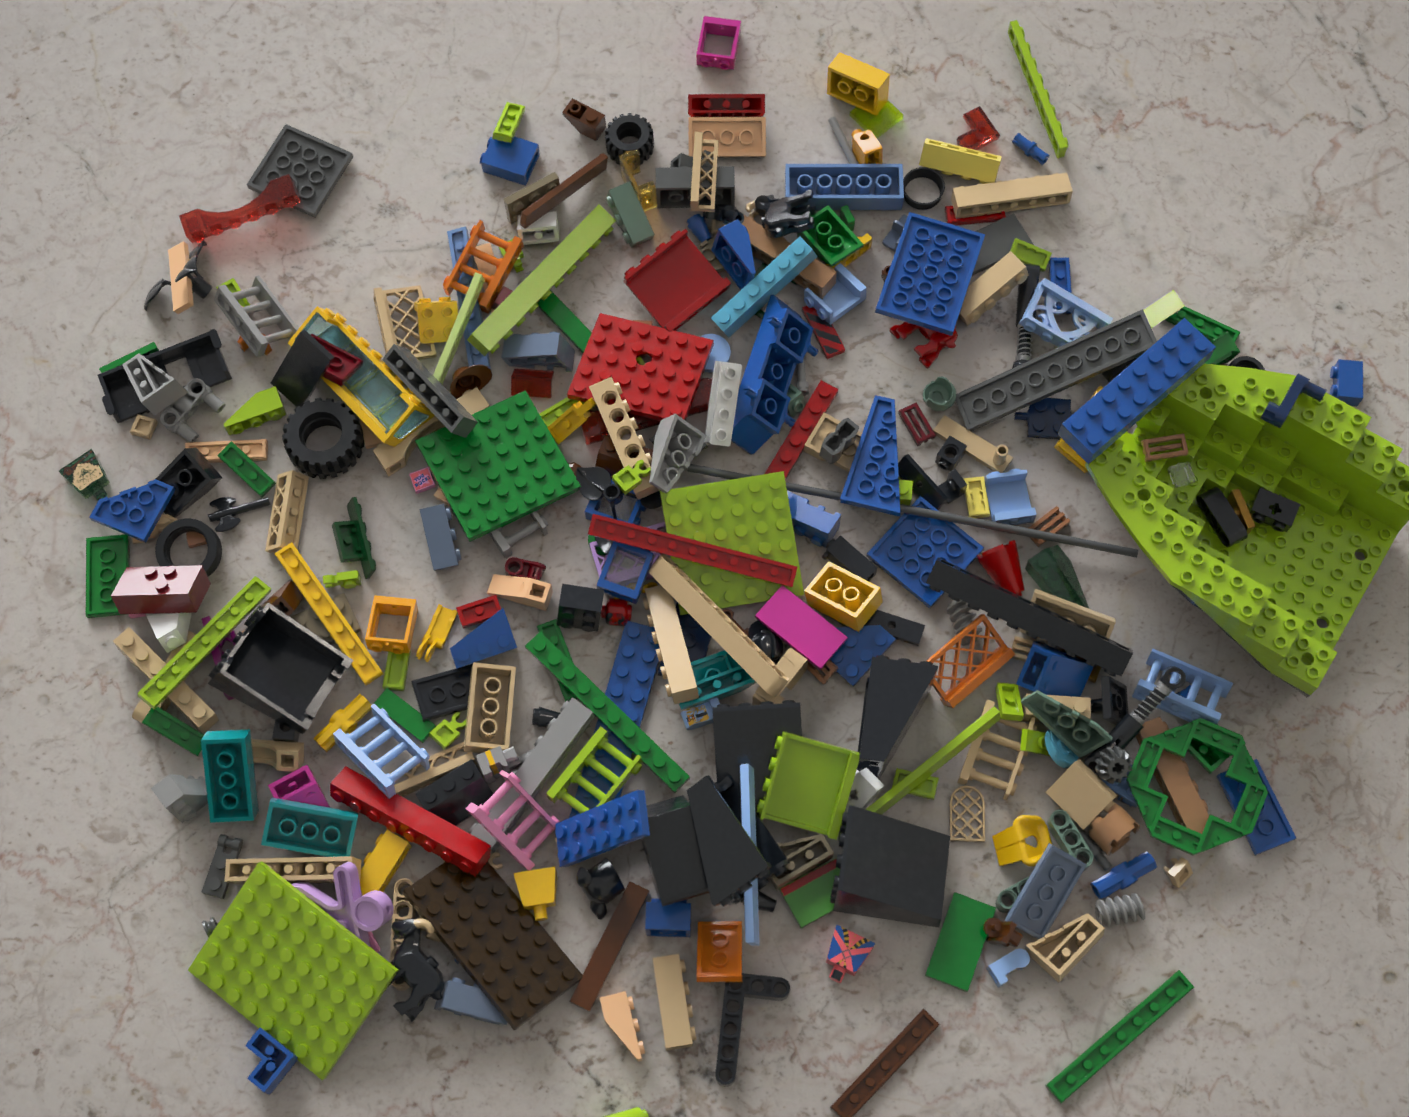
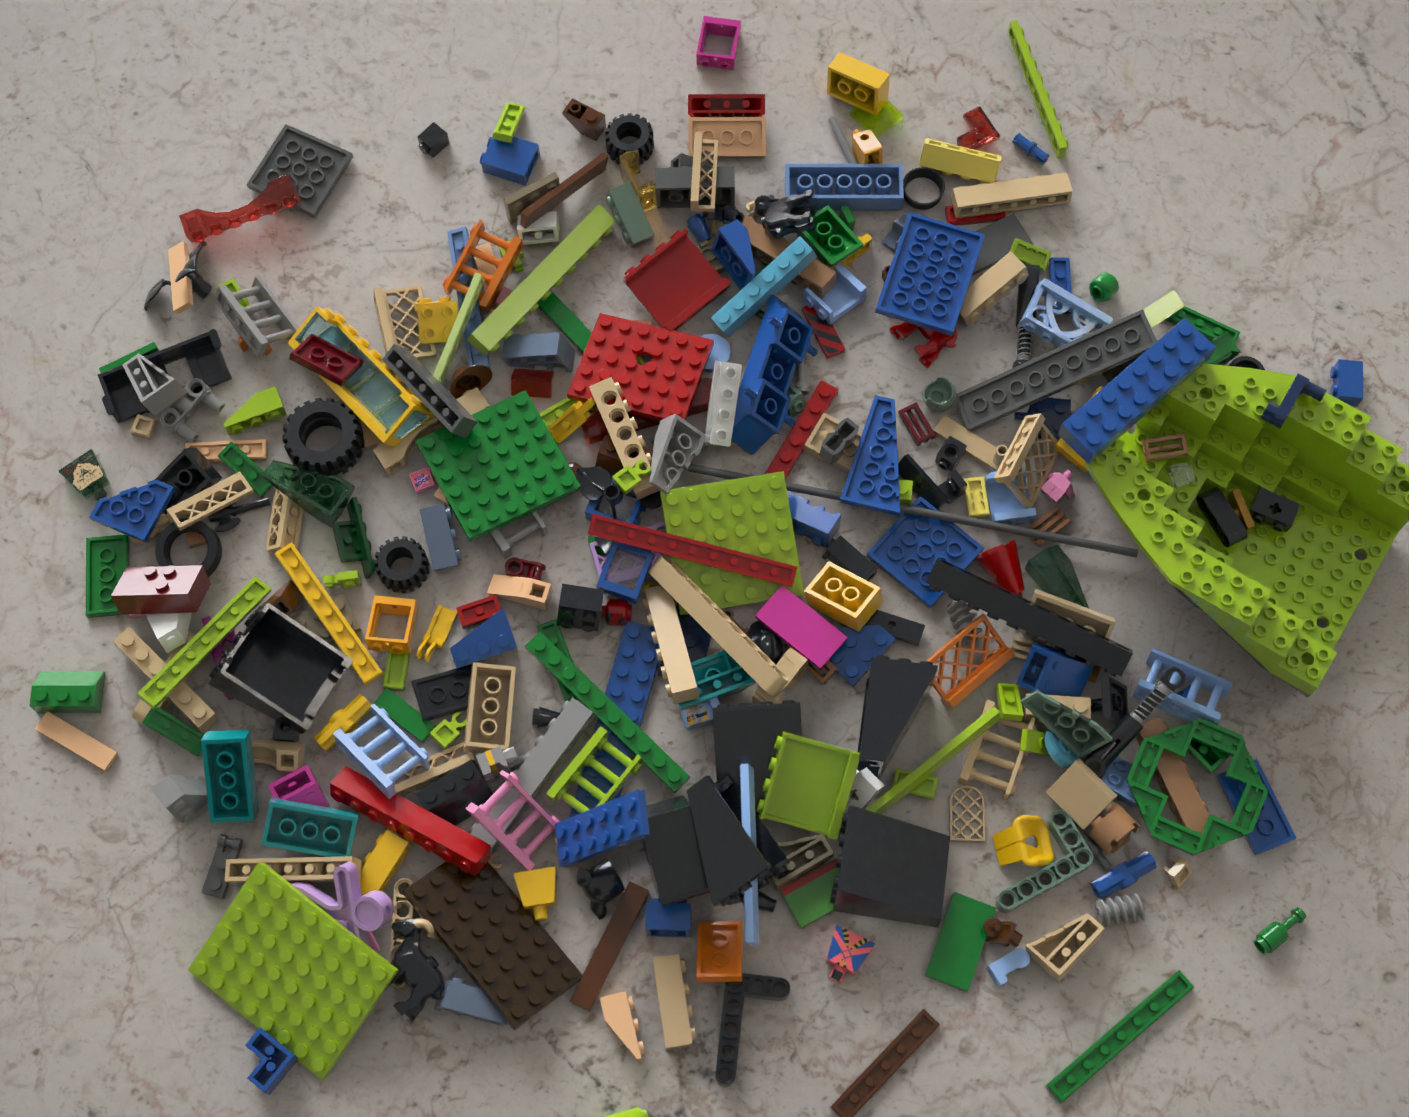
dark grey bush [202,917,217,938] -> none
black tile [270,329,334,407] -> none
sand blue tile [1005,843,1087,939] -> none
dark grey gear [1094,746,1133,784] -> none
none -> green slope [30,671,105,713]
none -> light nougat tile [35,711,118,772]
none -> tan fence [167,472,253,531]
none -> clear green wedge [261,460,355,527]
none -> black tyre [374,536,430,593]
none -> black brick [417,122,450,158]
none -> tan fence [994,413,1059,509]
none -> bright pink piece [1041,469,1075,505]
none -> green head [1089,272,1119,302]
none -> green piece [1253,907,1306,955]

